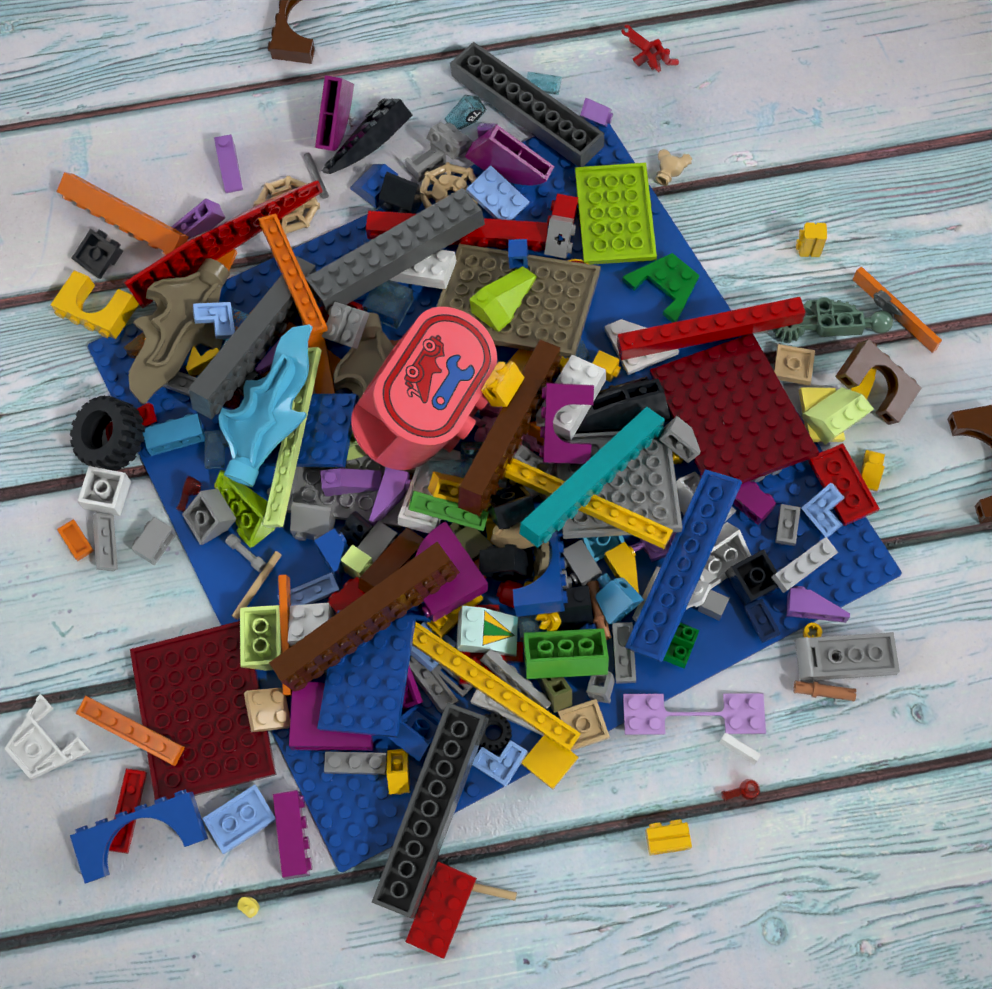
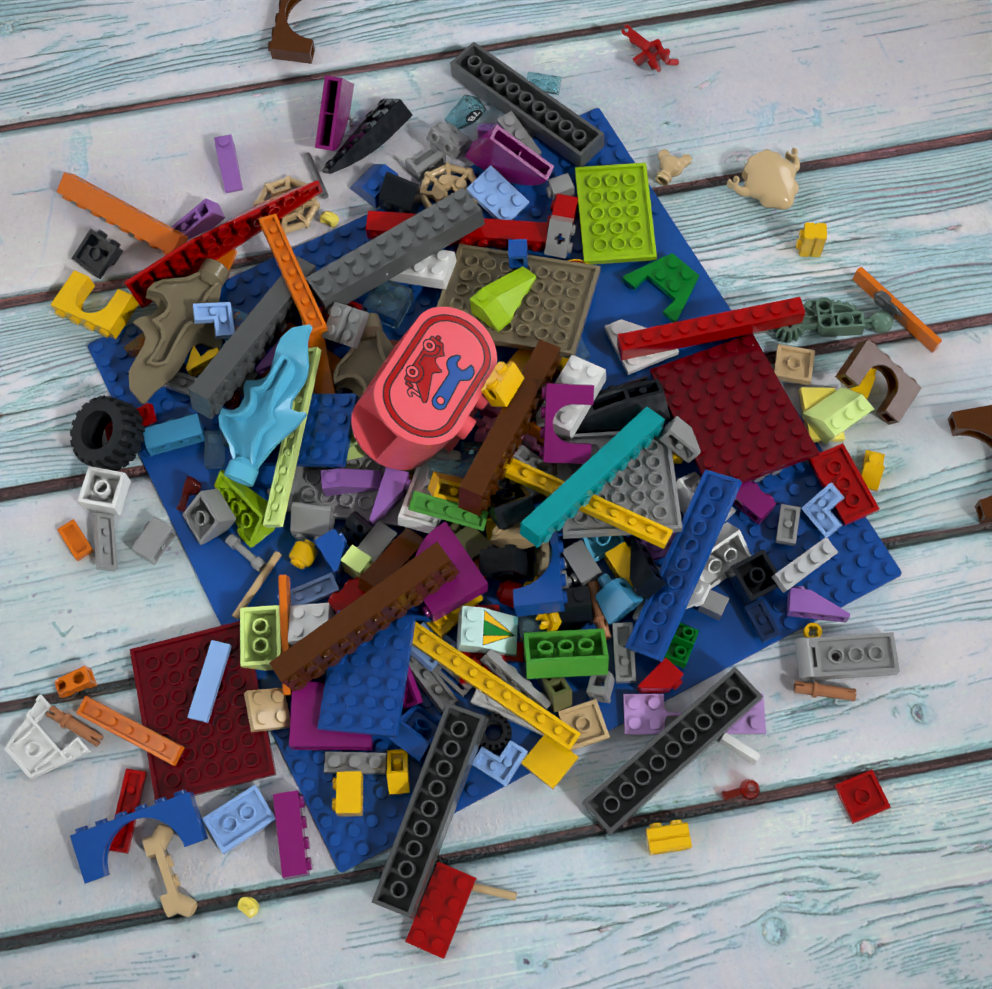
medium lavender slope [580,98,613,127] -> none
yellow brick [592,350,621,382] -> none
none -> nougat pin [46,705,104,747]
none -> orange leg [54,665,97,698]
none -> tan plate [142,824,198,918]
none -> light blue tile [187,640,232,723]
none -> yellow head [289,539,318,569]
none -> light yellow piece [319,211,339,228]
none -> yellow brick [332,771,364,817]
none -> light grey plate [497,111,542,156]
none -> light grey brick [546,173,575,200]
none -> dark grey brick [582,667,763,836]
none -> black slope [630,538,666,600]
none -> red slope [637,658,684,693]
none -> tan piece [727,148,800,210]
none -> red tile [834,769,891,824]

